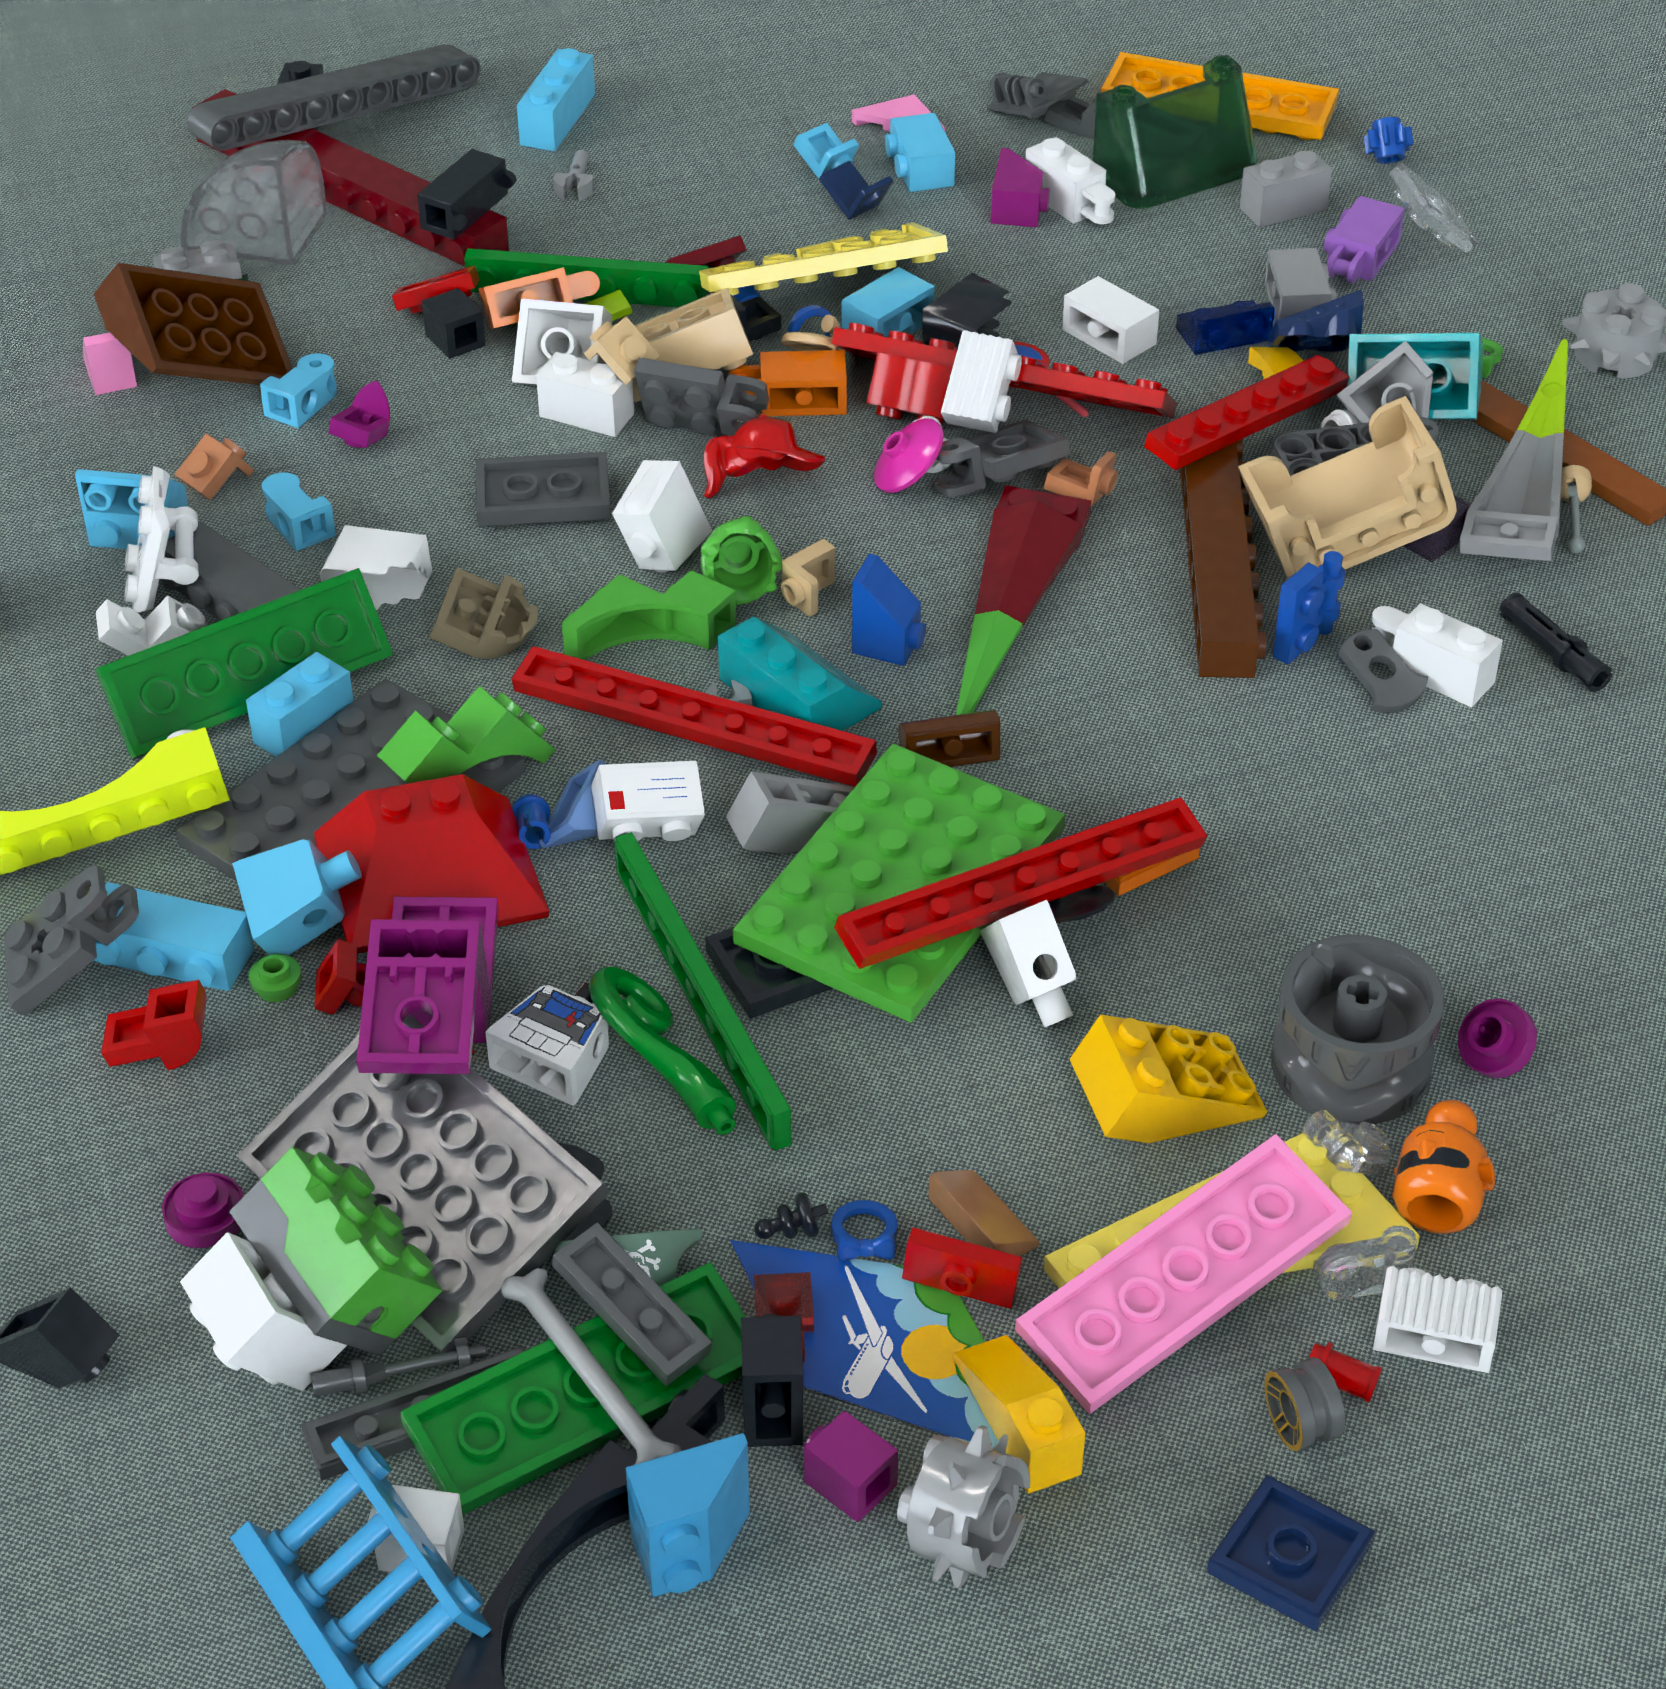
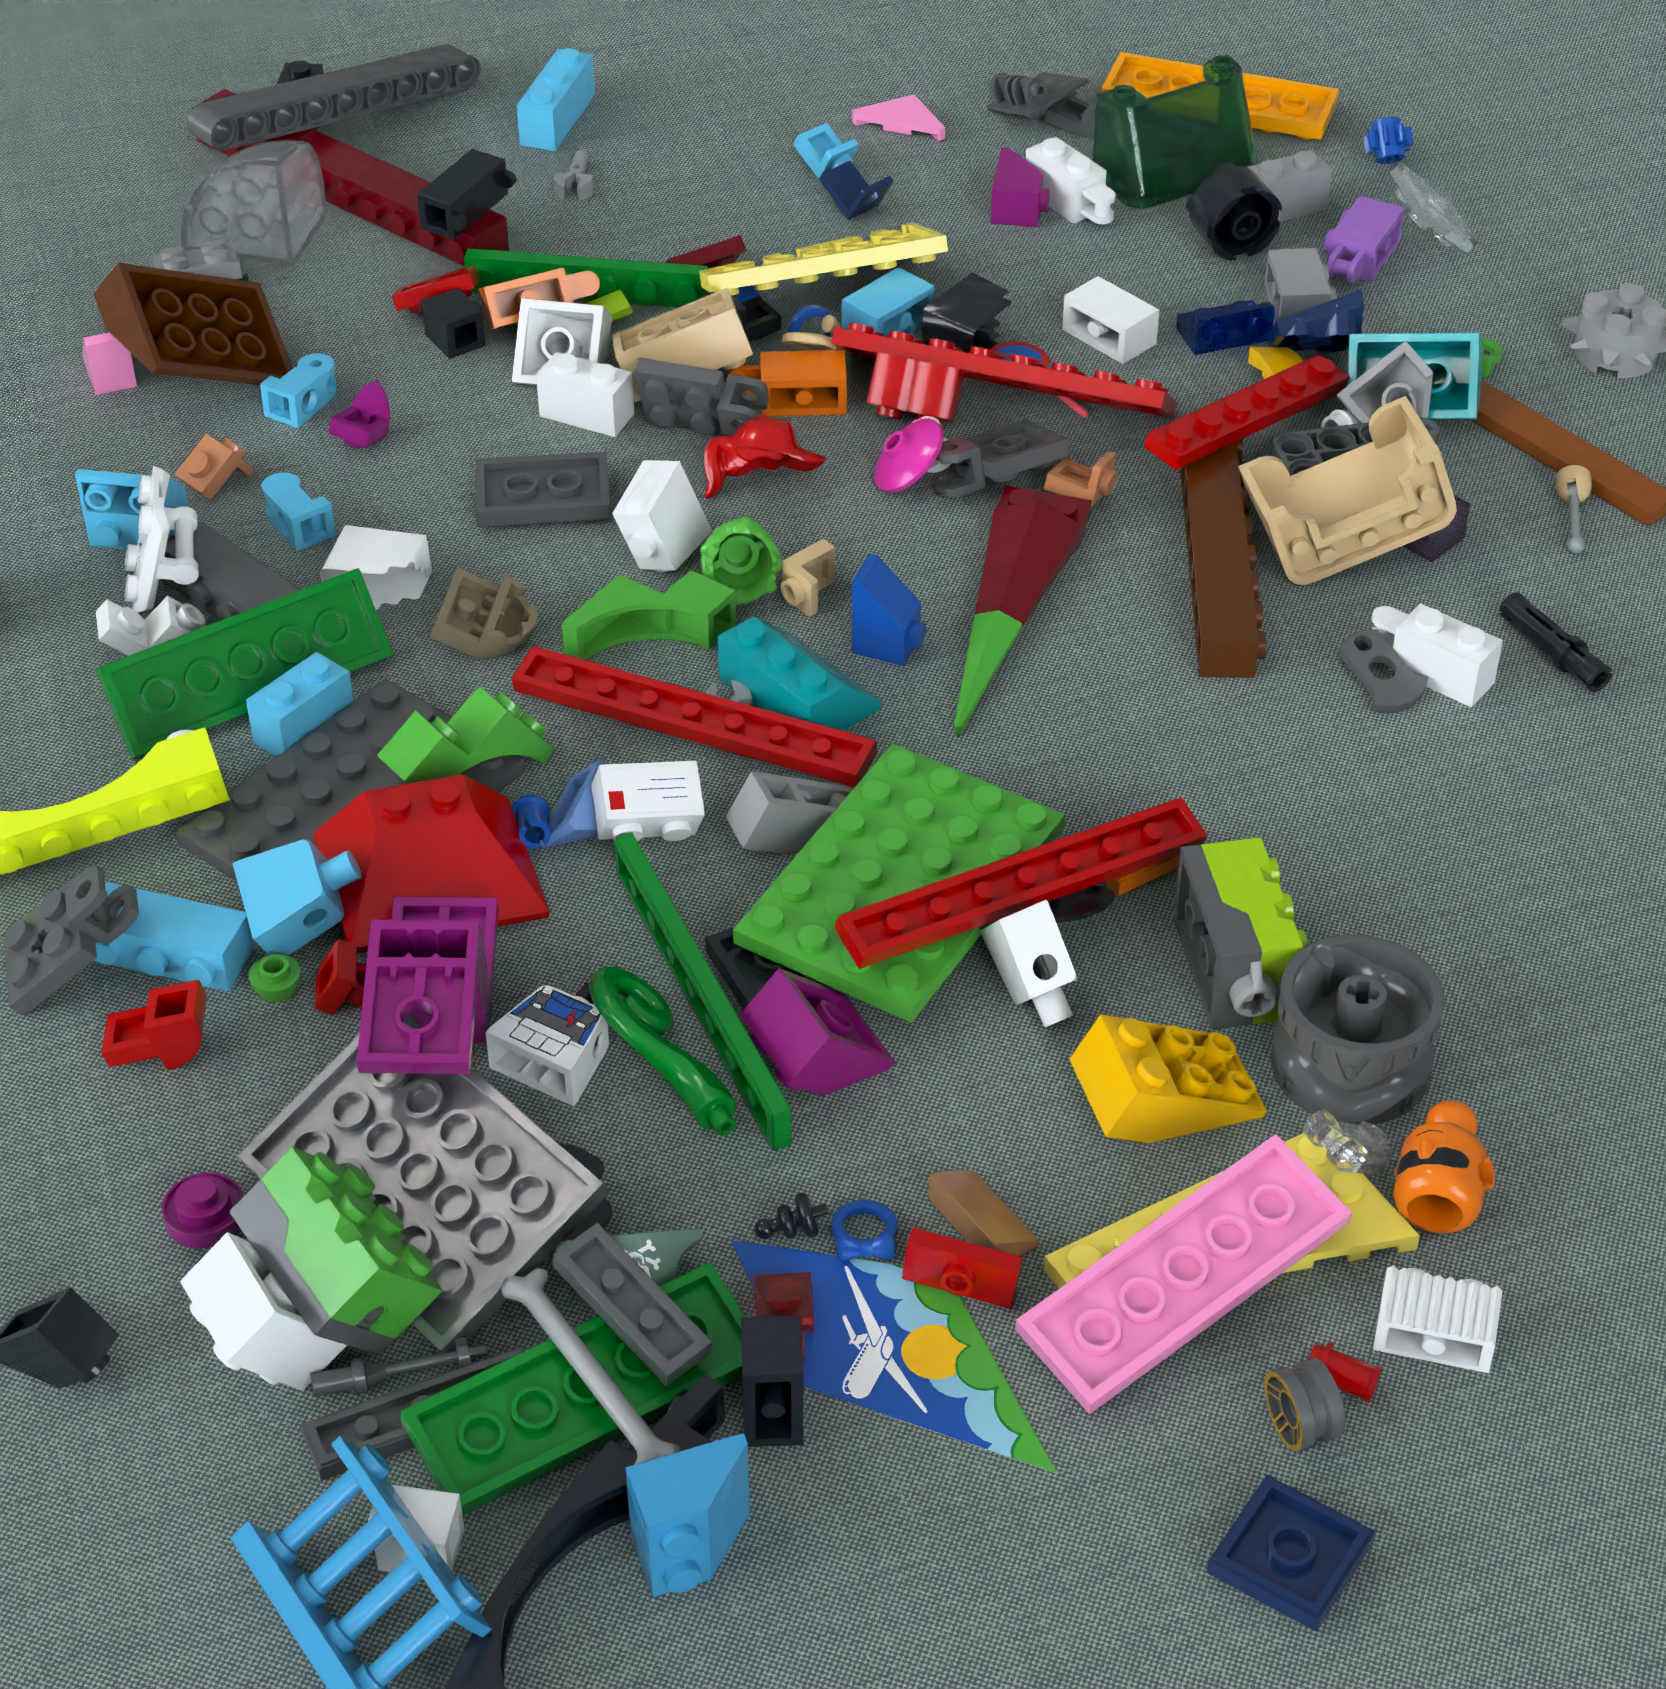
tan bracket [584,316,660,386] -> none
magenta brick [803,1410,898,1523] -> none
medium azure brick [885,113,955,192] -> none
light grey brick [897,1425,1030,1589] -> none
reddish brown brick [898,710,1000,767] -> none
white brick [941,330,1022,433] -> none
yellow slope [954,1335,1085,1494] -> none
blue plate [1273,551,1345,665] -> none
clear plate [1314,1226,1417,1300] -> none
magenta plate [1458,998,1537,1079] -> none
light grey plate [1460,339,1568,561] -> none
none -> magenta slope [740,968,895,1096]
none -> piece [1173,837,1308,1030]
none -> black brick [1186,162,1282,260]

